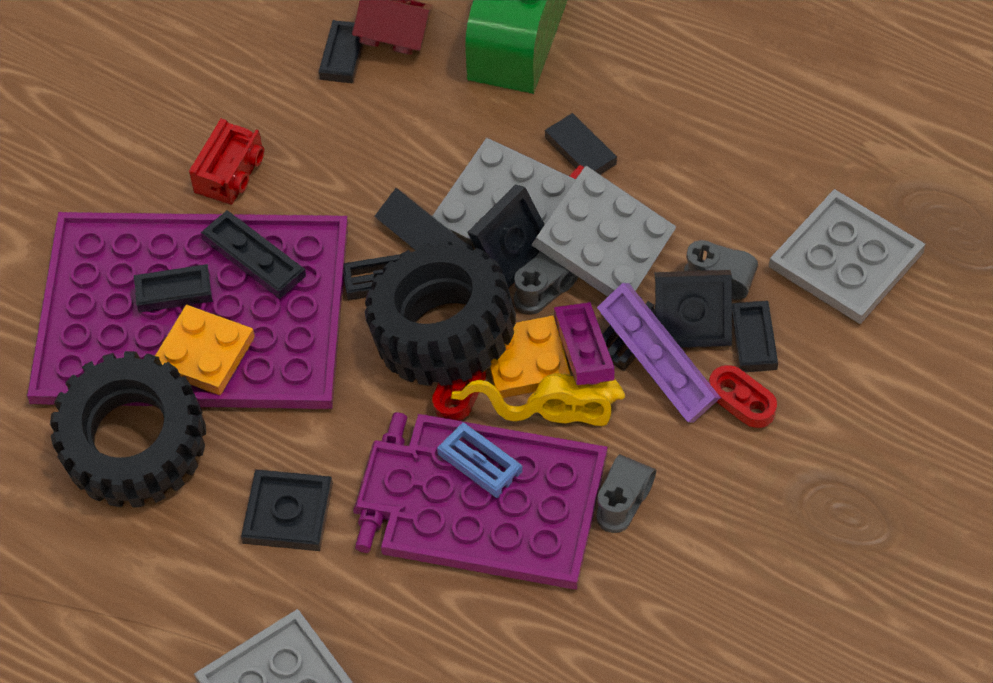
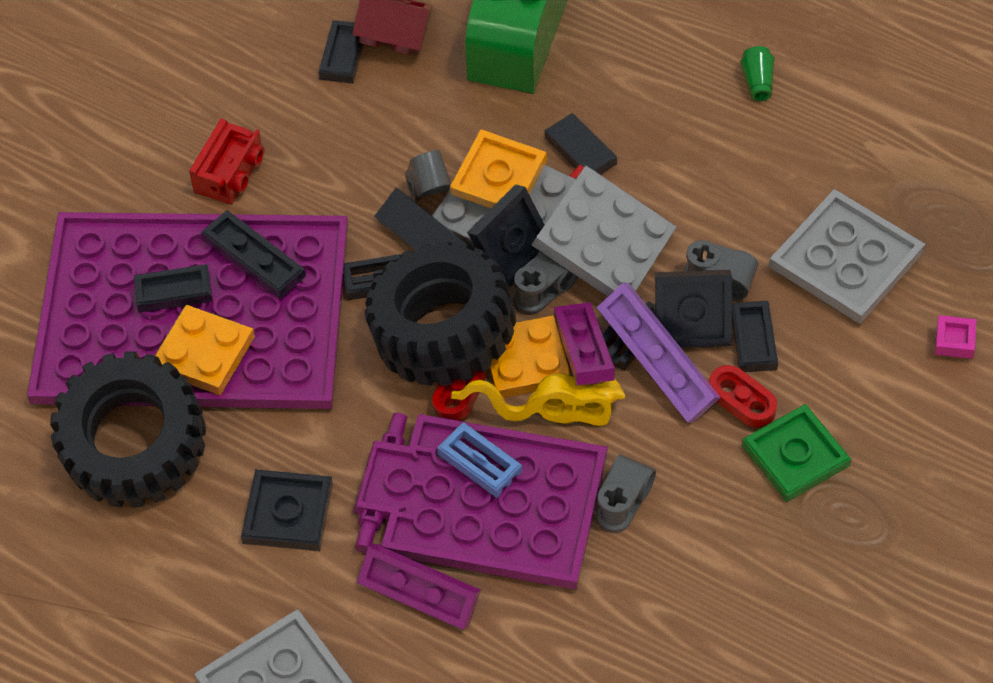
none -> magenta plate [357,543,481,630]
none -> dark grey piece [405,150,451,201]
none -> light orange plate [450,129,548,208]
none -> green cone [740,46,775,101]
none -> green tile [742,403,851,502]
none -> dark pink plate [935,315,977,359]

